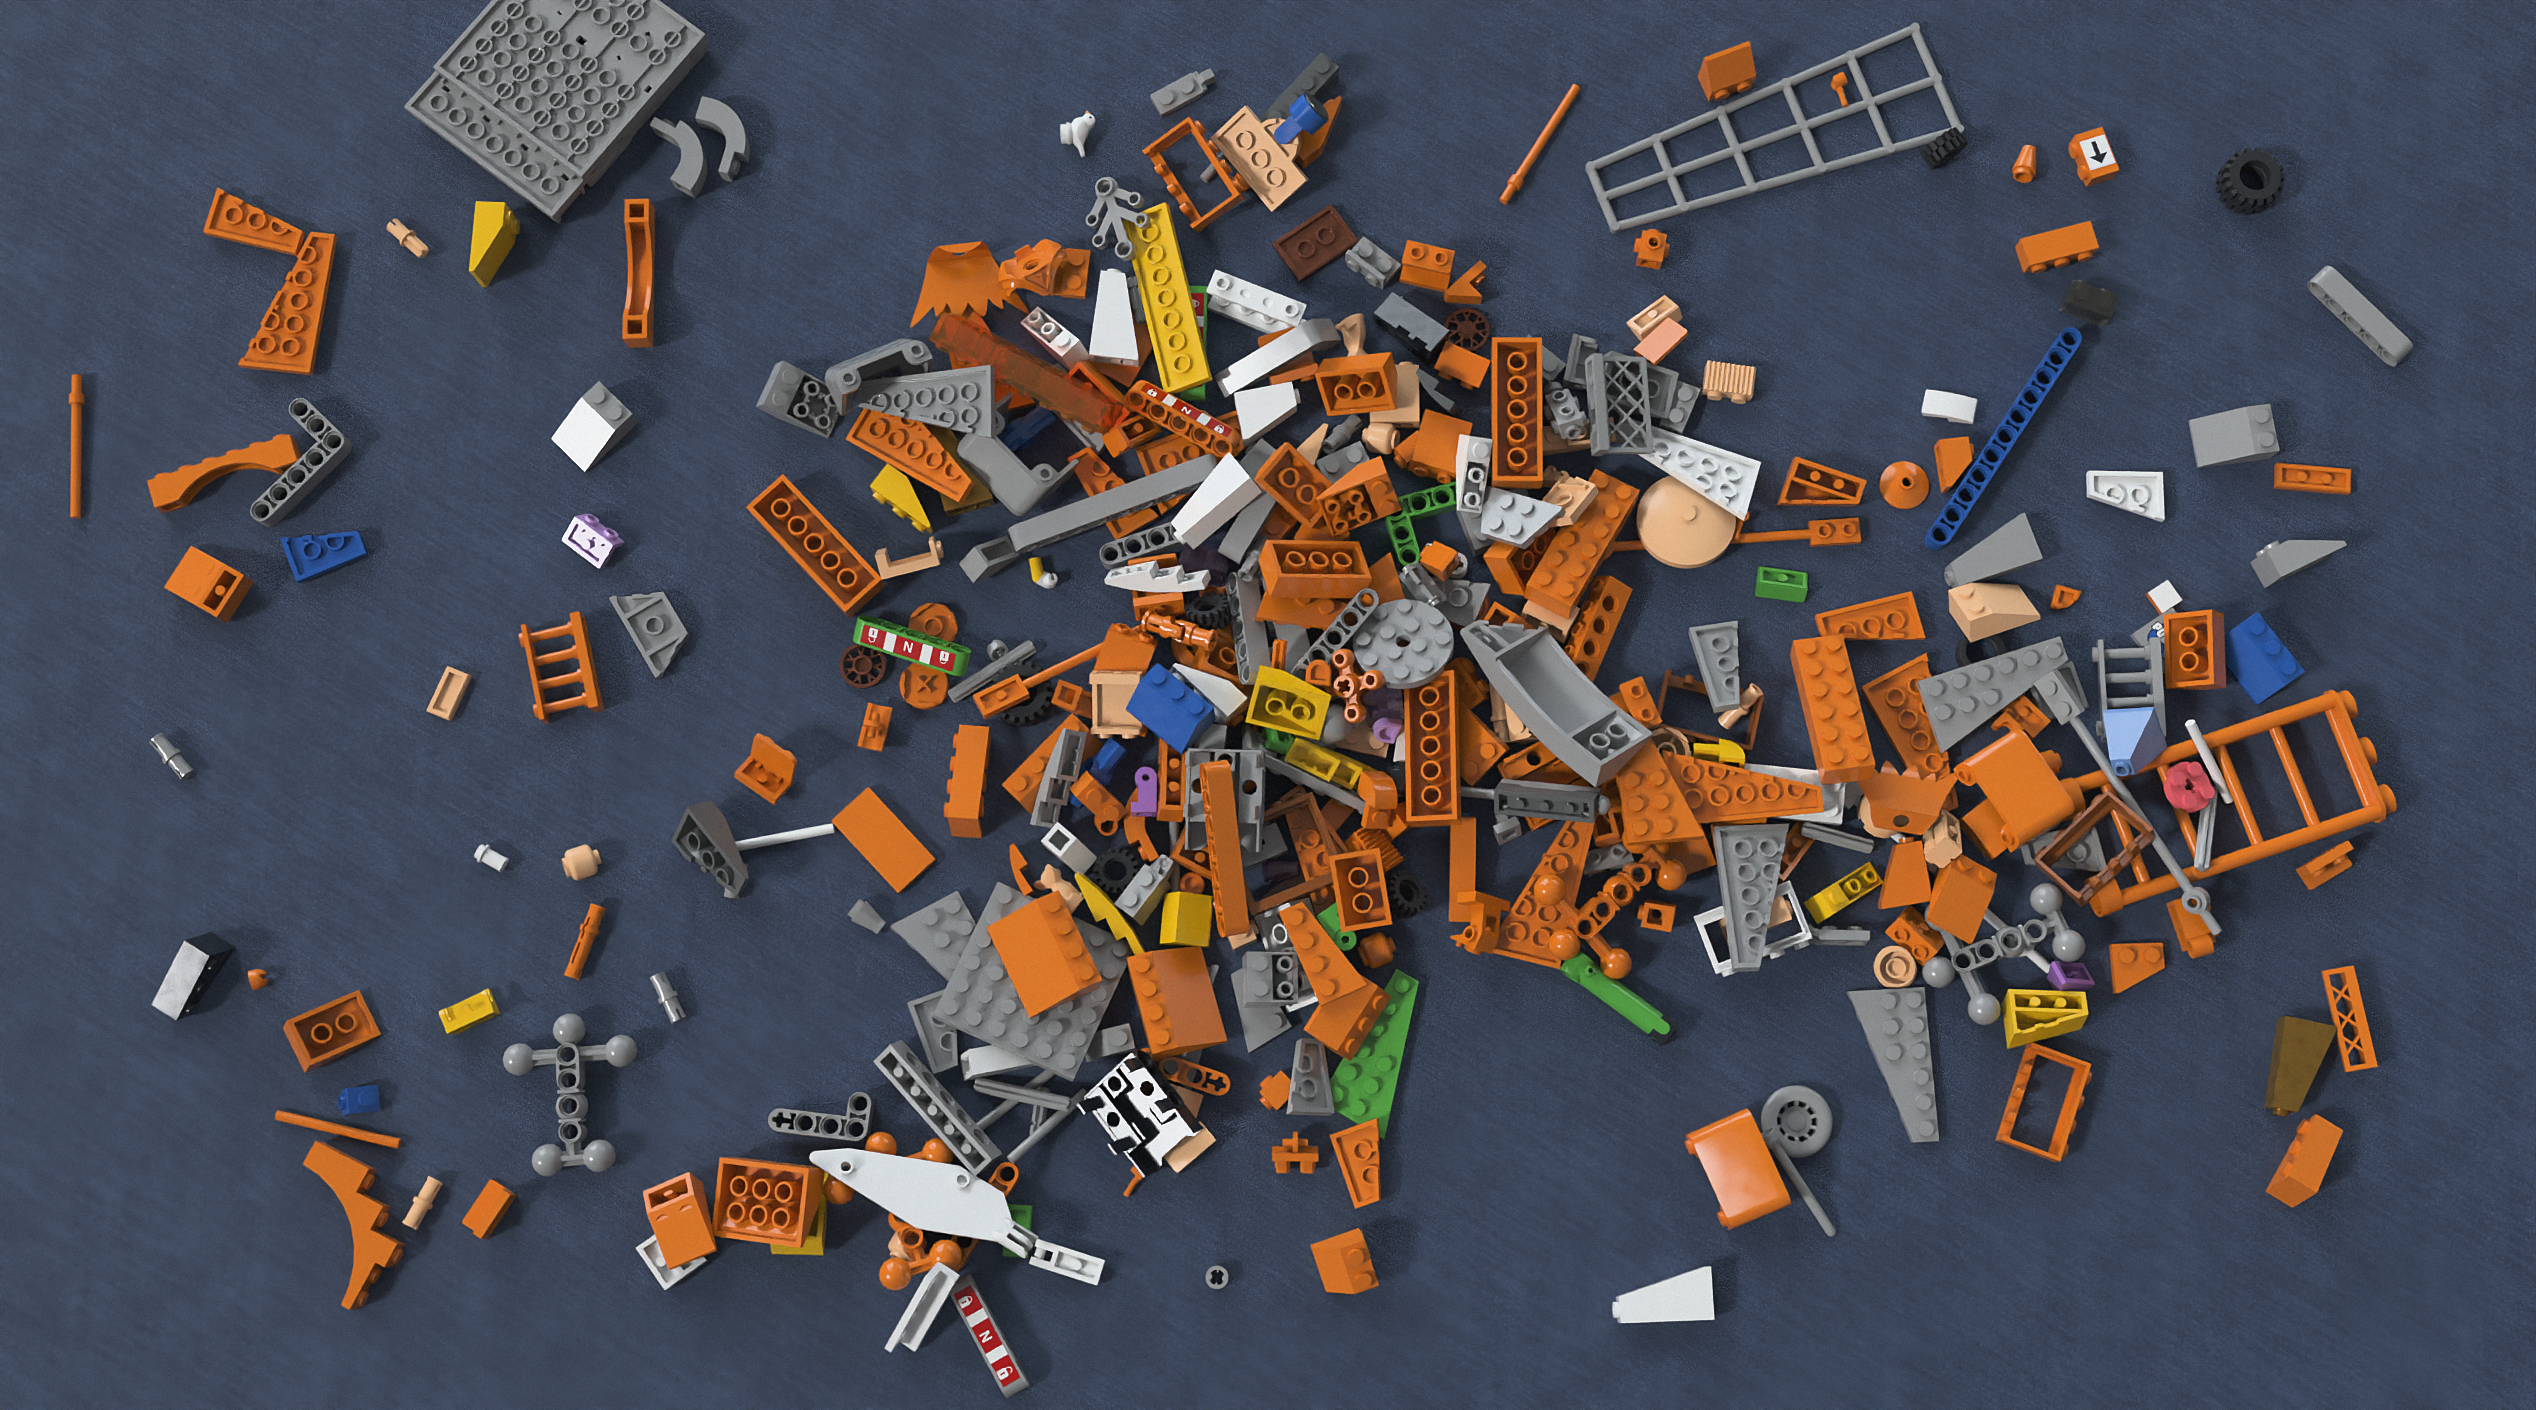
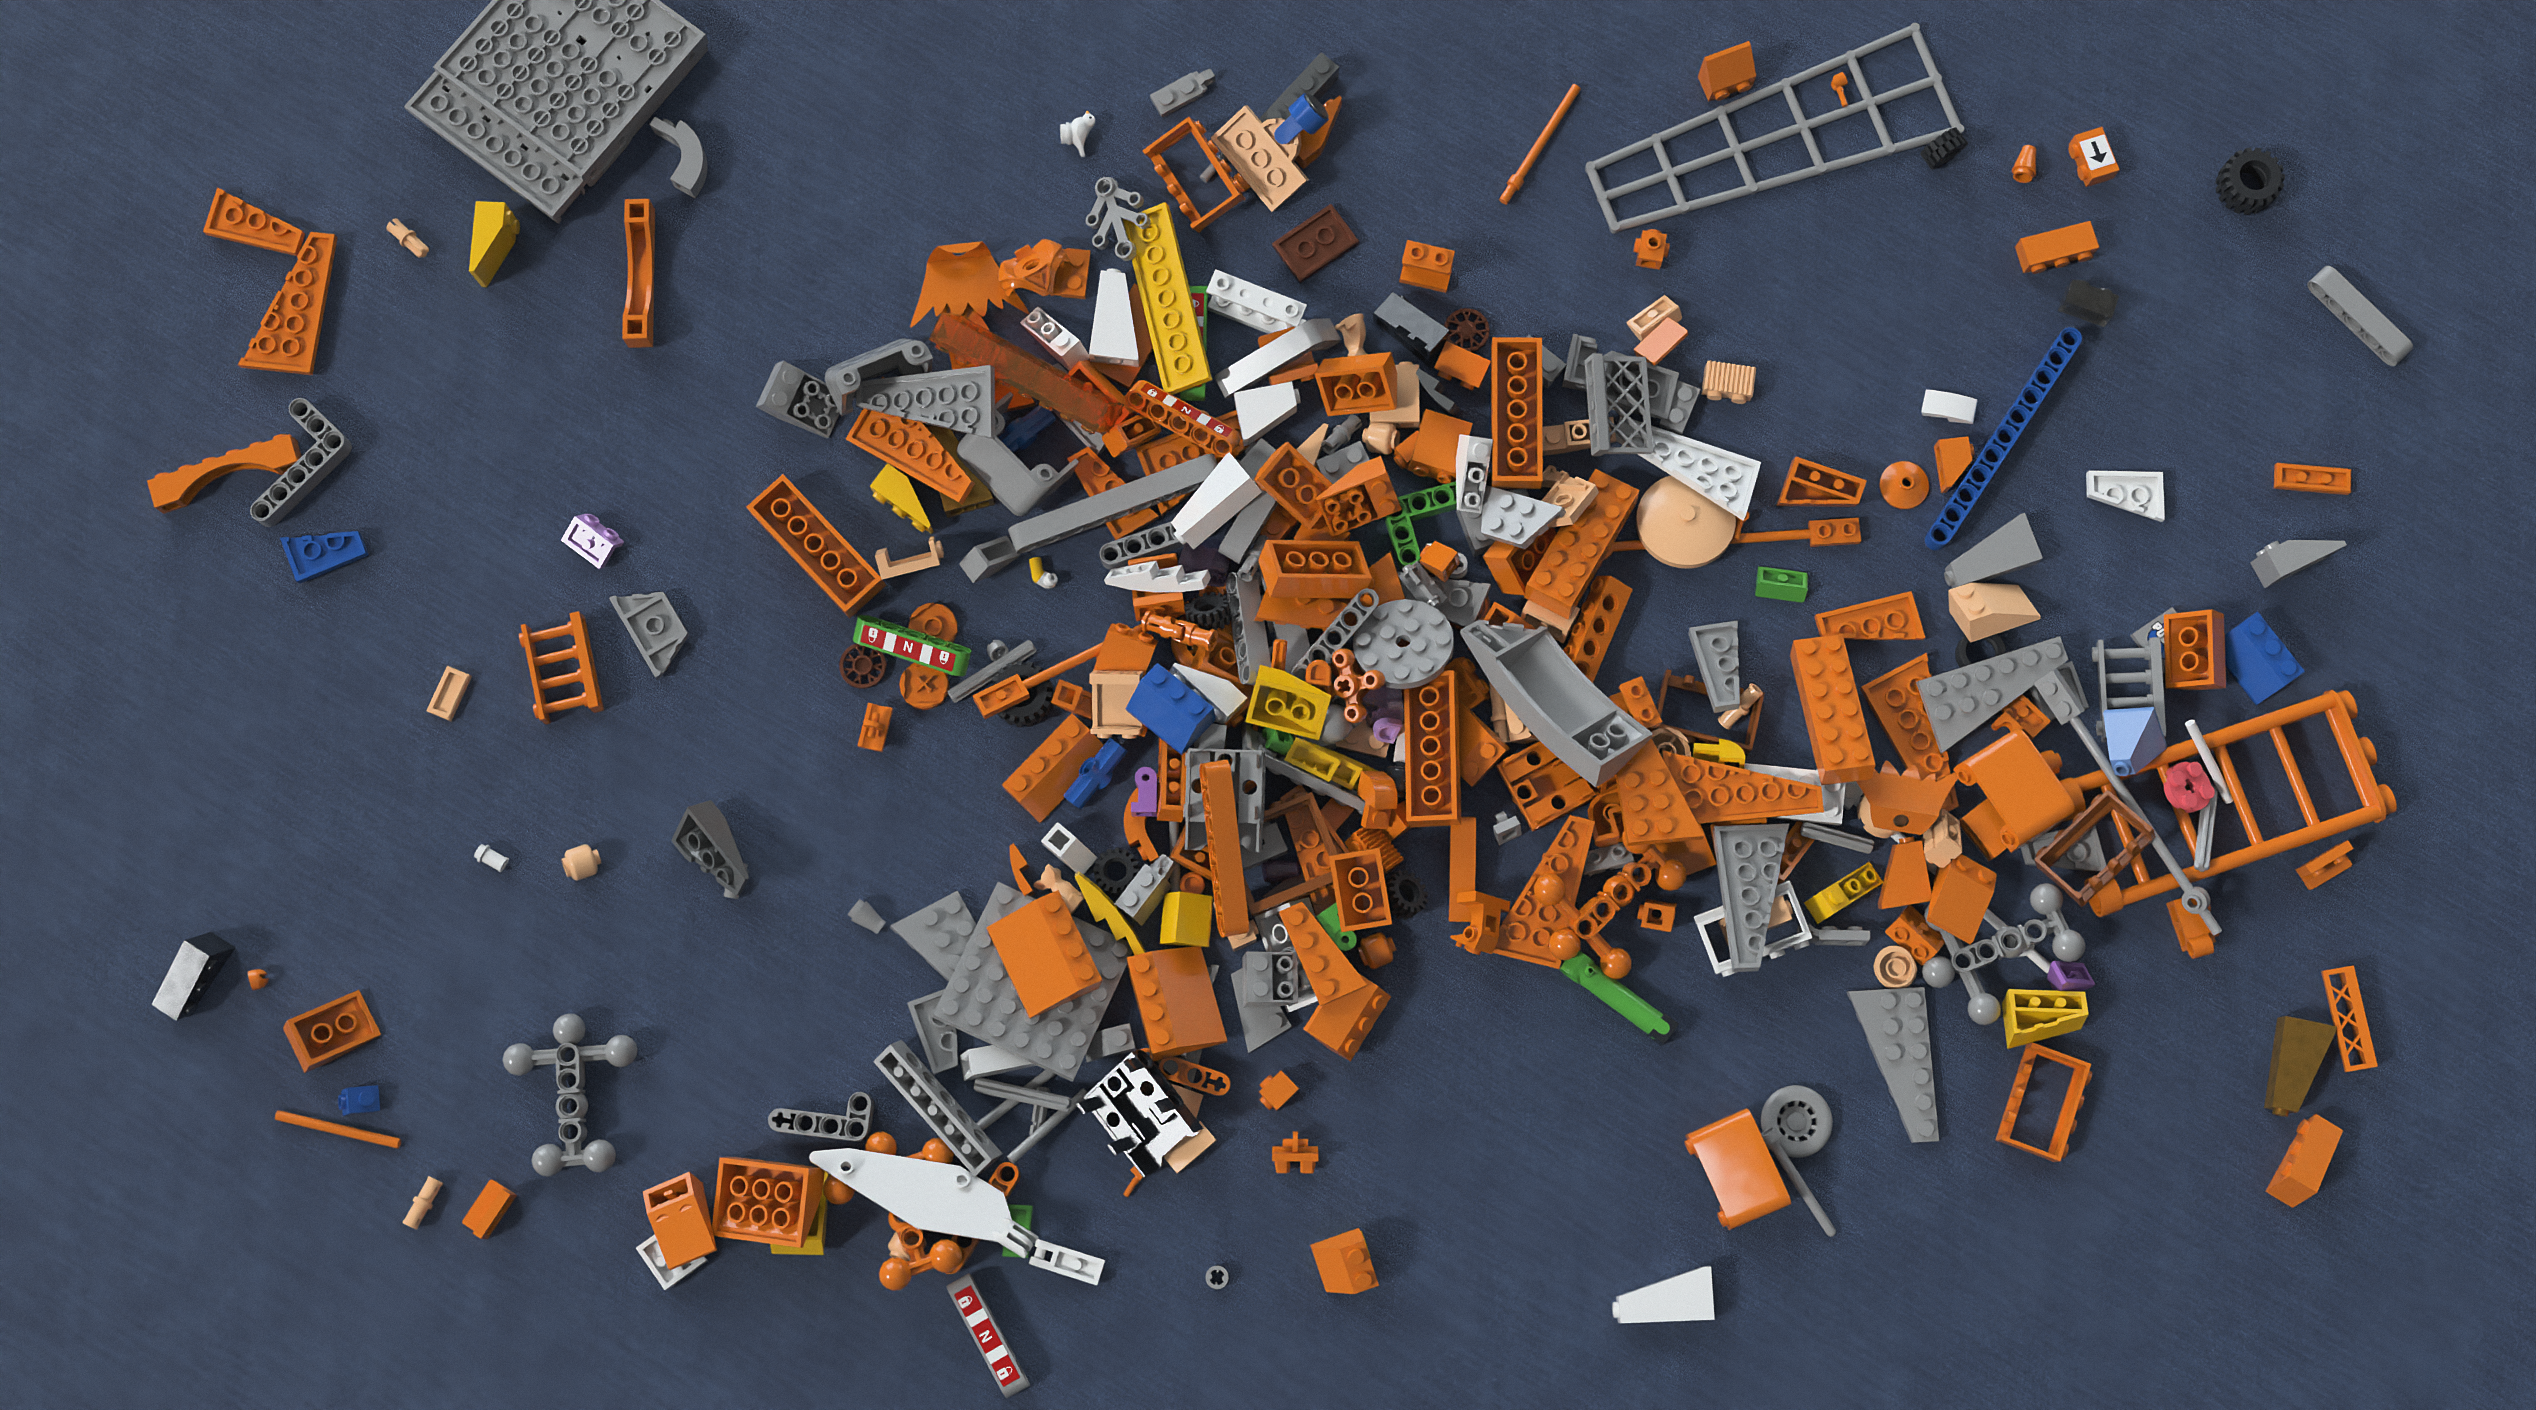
orange bar [69,374,85,519] -> none
light grey pin [149,733,195,781] -> none
orange slope [164,546,254,624] -> none
orange arch [303,1141,404,1310] -> none
yellow hinge [439,988,500,1036] -> none
slope [551,381,639,472] -> none
orange pin [564,903,606,980] -> none
light grey pin [650,971,687,1024] -> none
light grey arch [695,96,750,182] -> none
orange bracket [734,733,798,805] -> none
white bar [735,823,835,851] -> none
orange tile [831,787,936,894] -> none
white fence [885,1261,960,1353] -> none
orange wedge [944,725,991,838] -> none
light grey slope [1030,728,1087,828] -> none
orange hinge [1069,770,1128,836] -> none
light grey axle [1126,276,1147,324] -> none
light grey wing [1287,1038,1335,1116] -> none
bright green wing [1330,969,1419,1140] -> none
orange wing [1330,1118,1381,1209] -> none
light grey bracket [1345,236,1401,289] -> none
orange slope [1443,260,1487,304] -> none
dark grey piece [1461,779,1611,823] -> none
light grey brick [1543,382,1588,440] -> none
orange tile [2049,584,2081,610] -> none
orange wing [2109,943,2165,994] -> none
white tile [2146,580,2182,615] -> none
light grey slope [2188,404,2280,468] -> none

